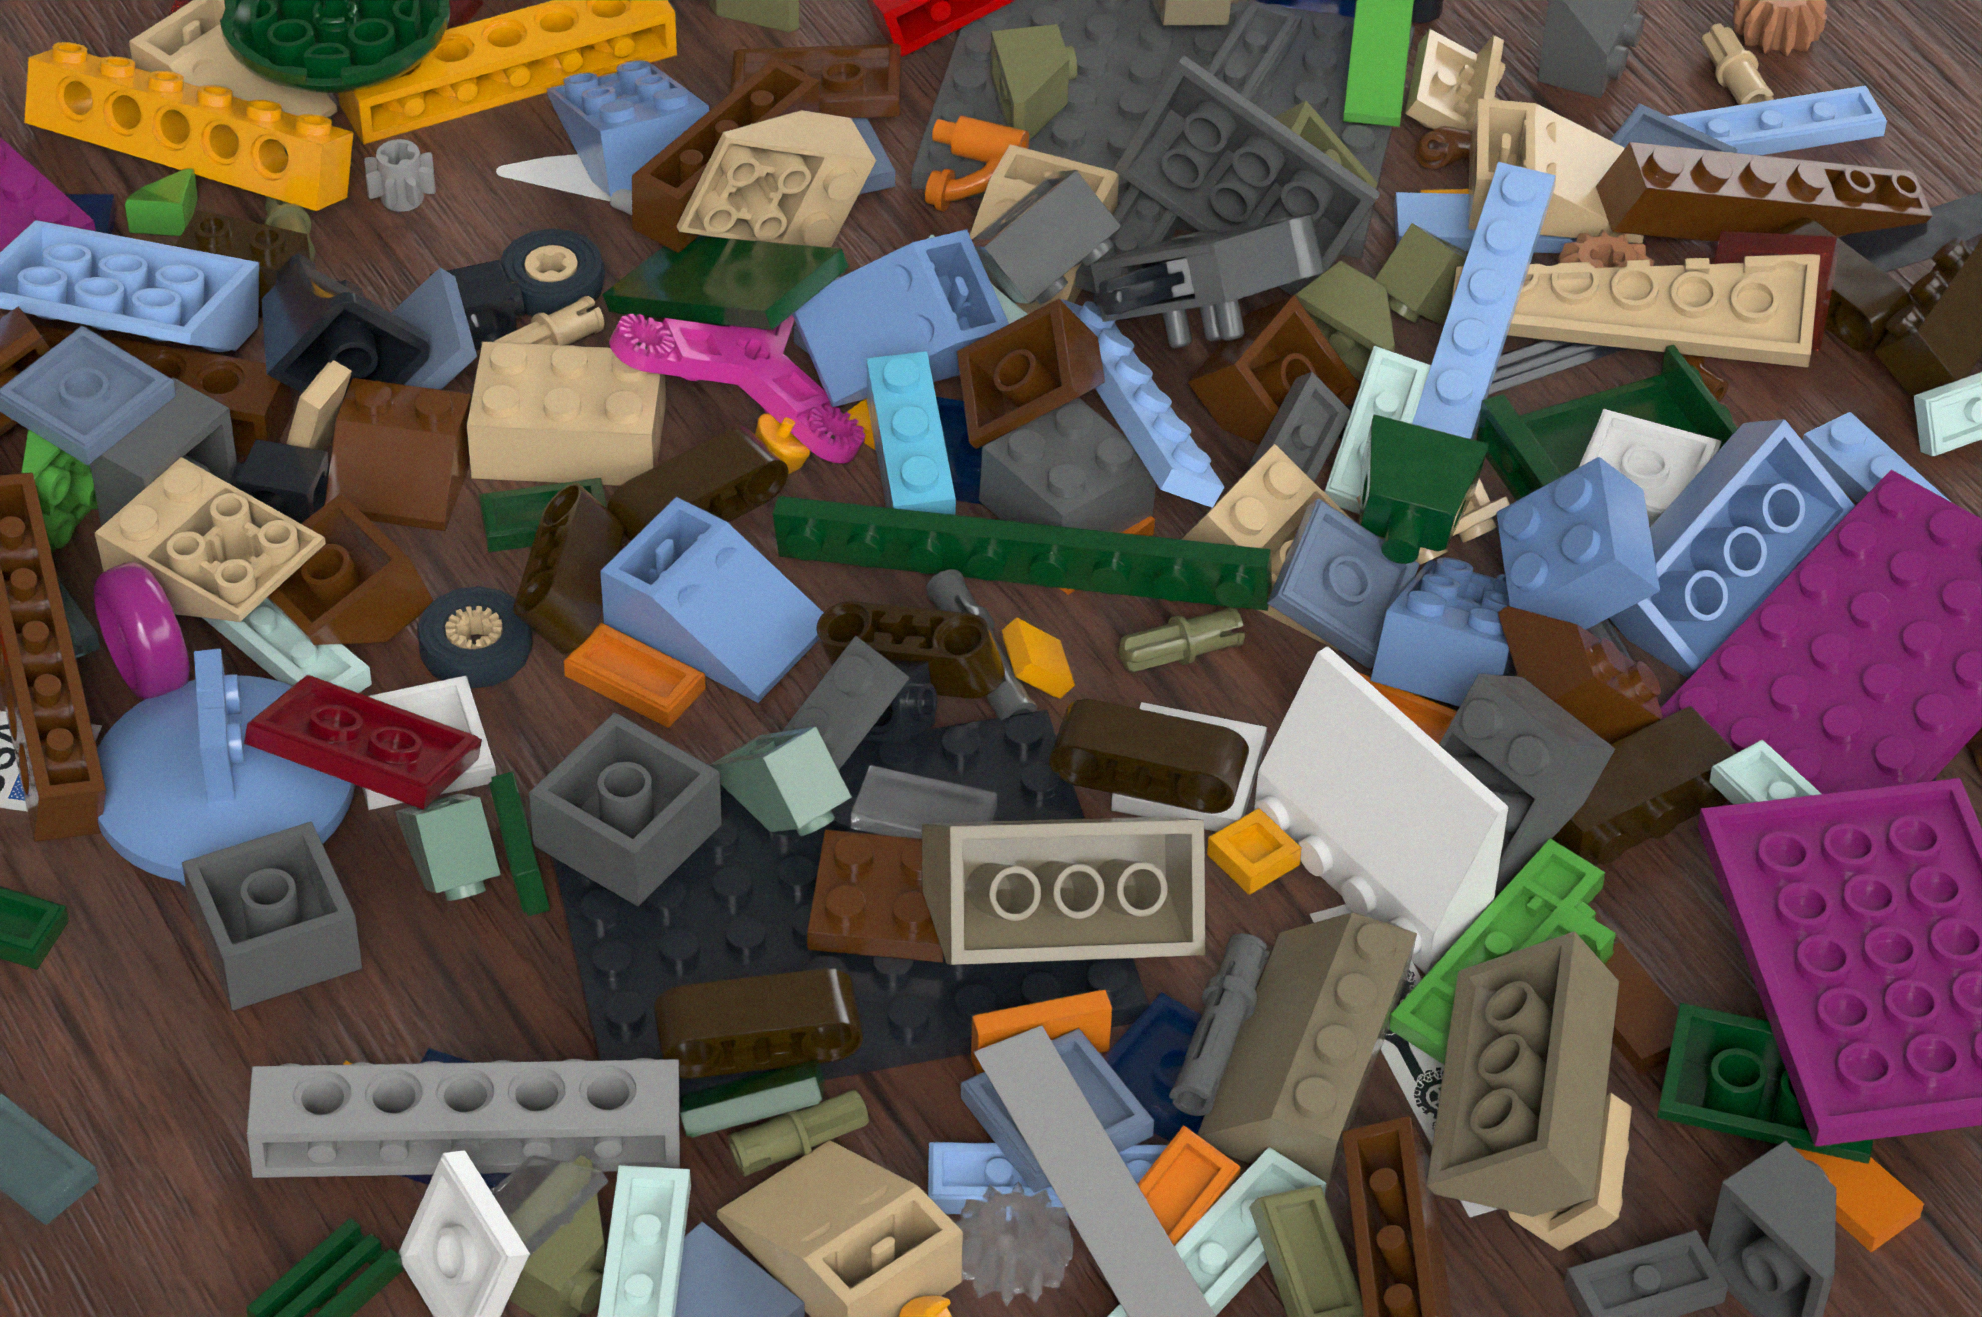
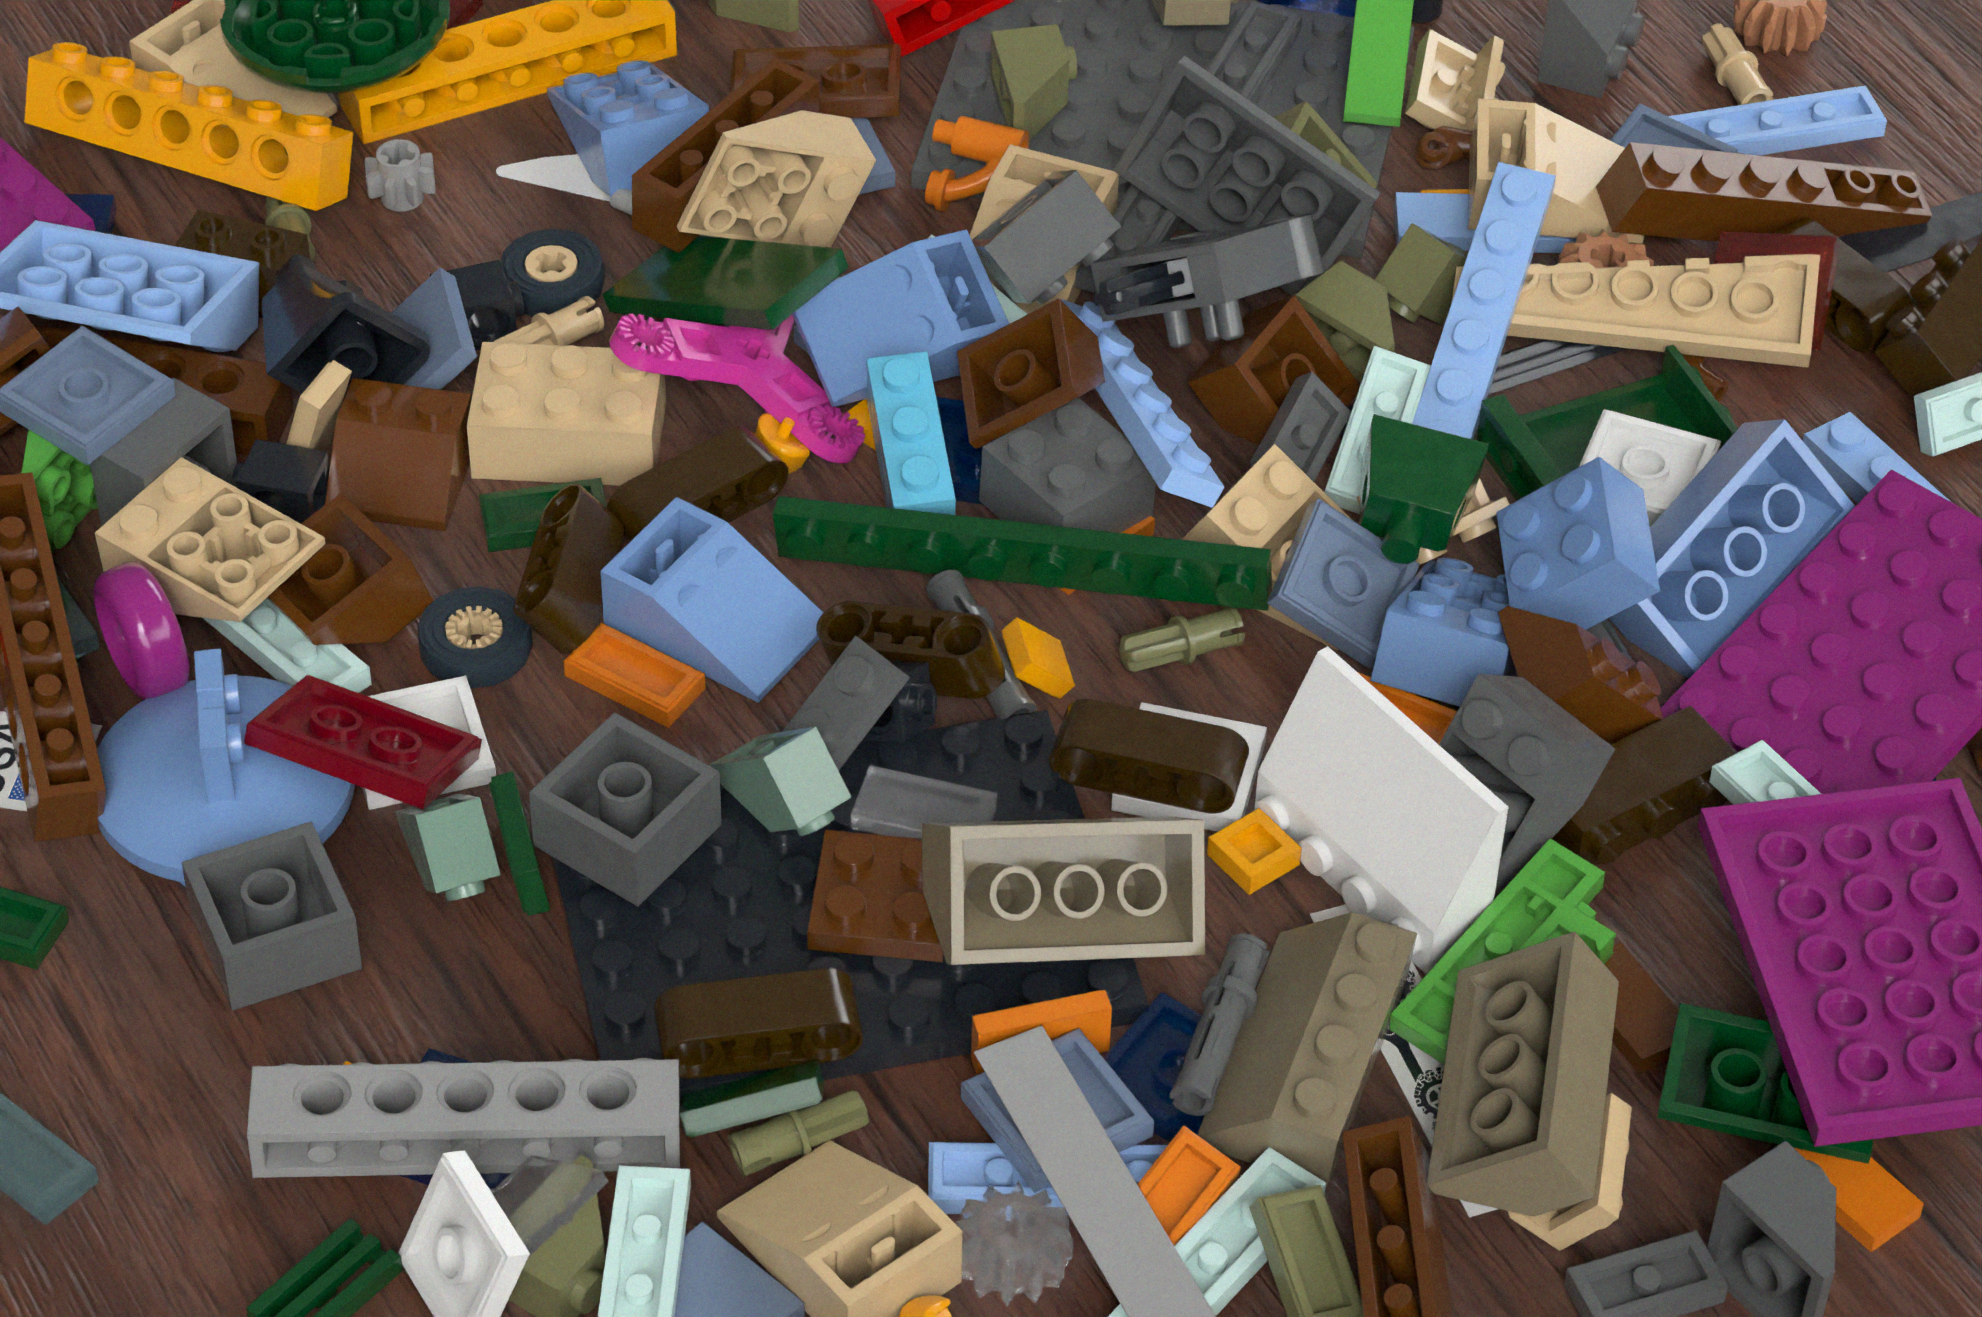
bright green slope [125,168,198,236] -> none

